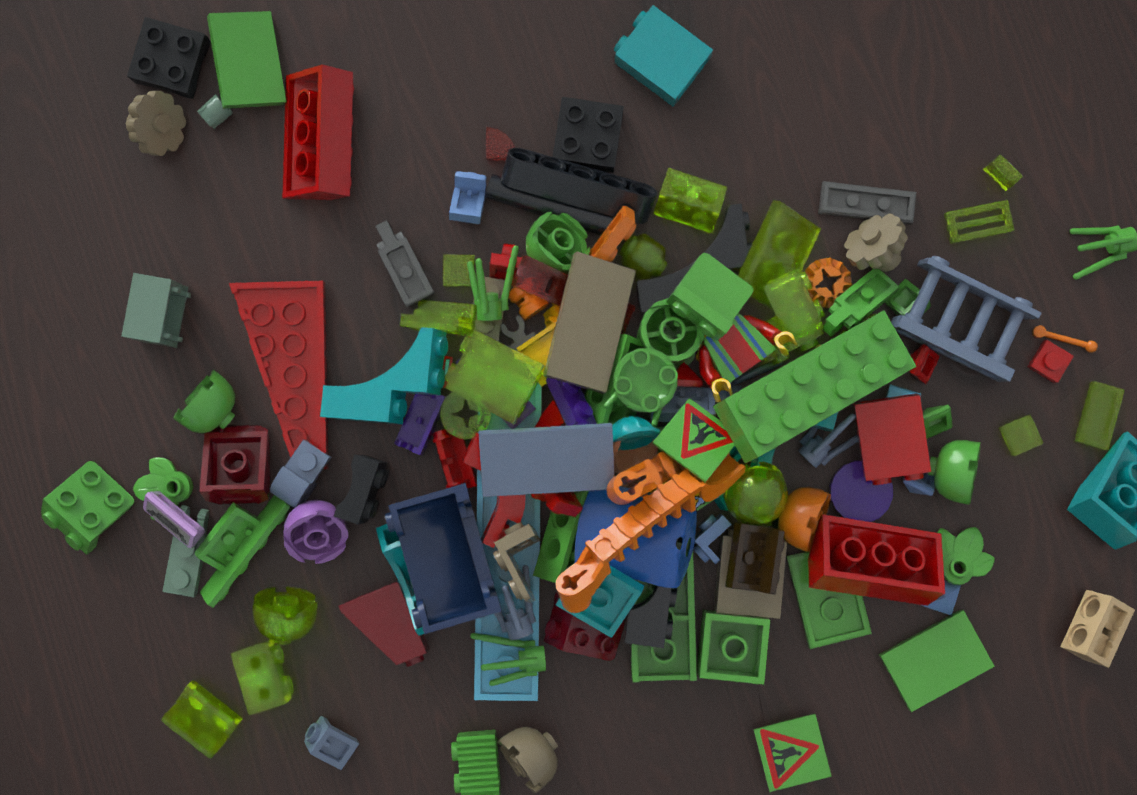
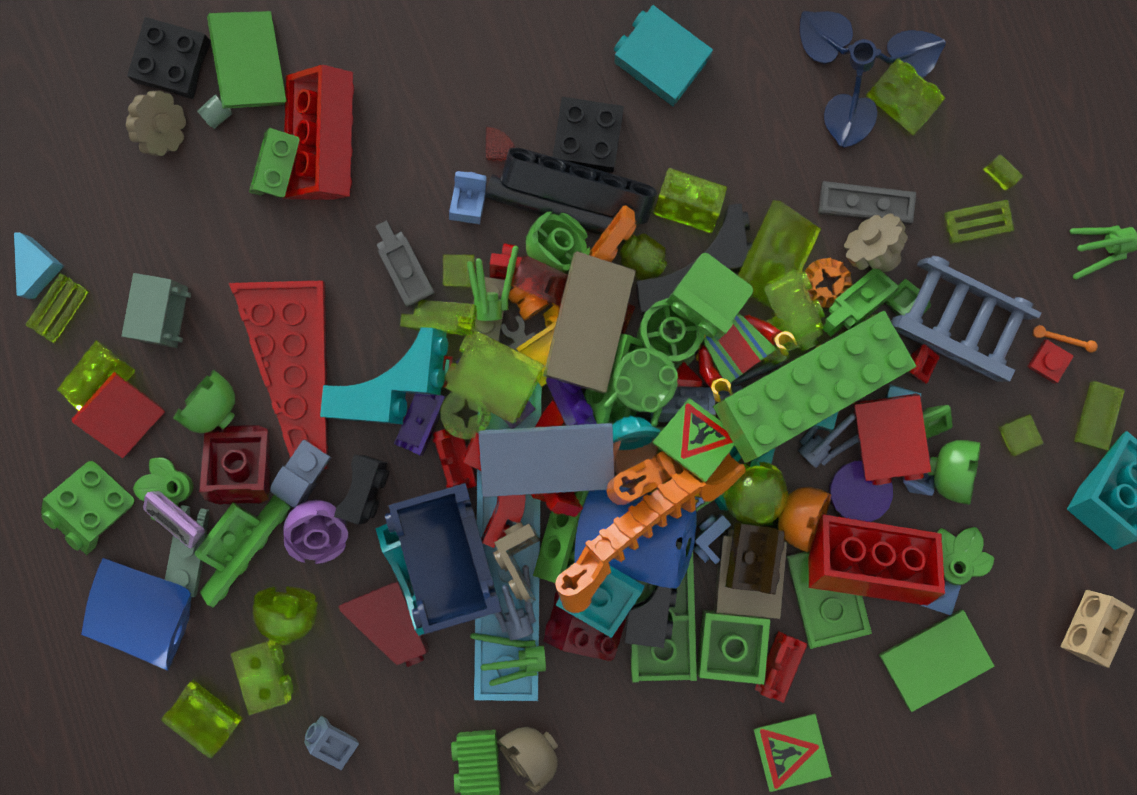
none -> medium azure slope [14,232,64,299]
none -> clear neon green tile [25,273,89,343]
none -> clear neon green bracket [57,340,135,410]
none -> red tile [71,371,165,459]
none -> blue piece [81,558,191,671]
none -> bright green bracket [249,128,300,198]
none -> red hinge [755,631,808,703]
none -> dark blue plant [800,11,946,148]
none -> clear neon green bracket [866,59,945,136]

